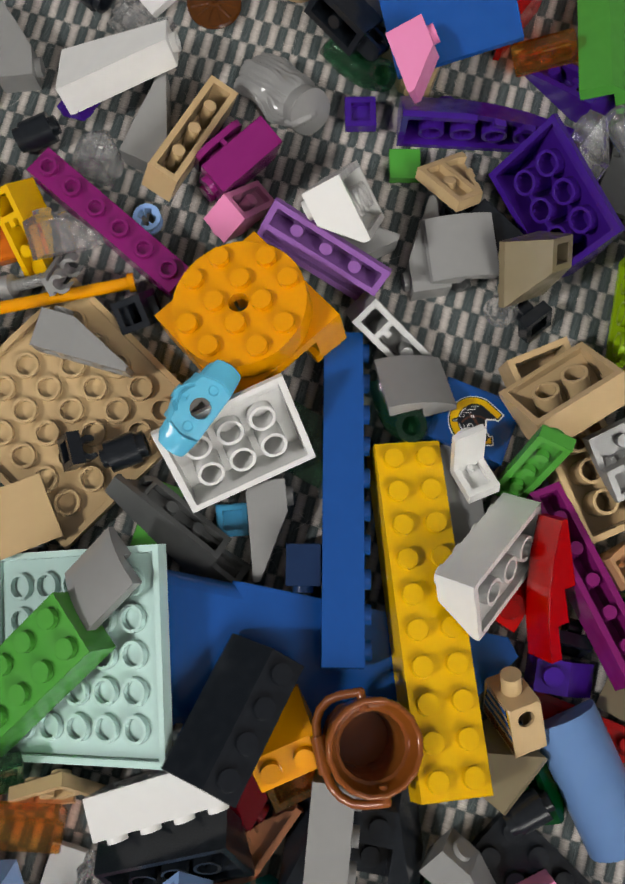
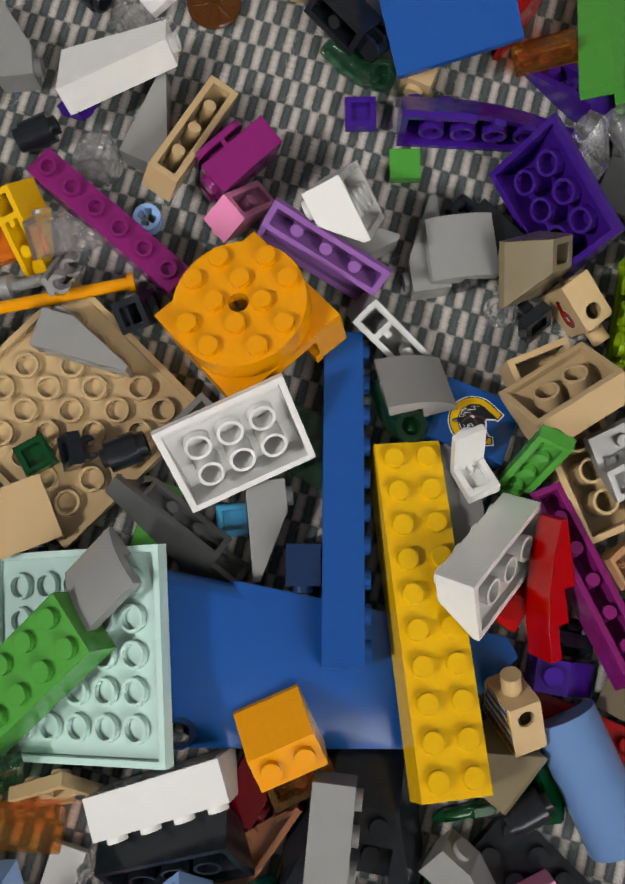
medium azure piece [158,360,241,457] -> none
black slope [161,633,304,808] -> none
light grey hair [233,52,330,135] -> none
dark orange piece [310,687,424,810] -> none
bright pink slope [385,14,441,104] -> none
tan wing [415,151,483,213] -> none
none -> dark green tile [12,433,60,477]
none -> dark green piece [432,801,496,823]
none -> tan torso [538,269,612,347]

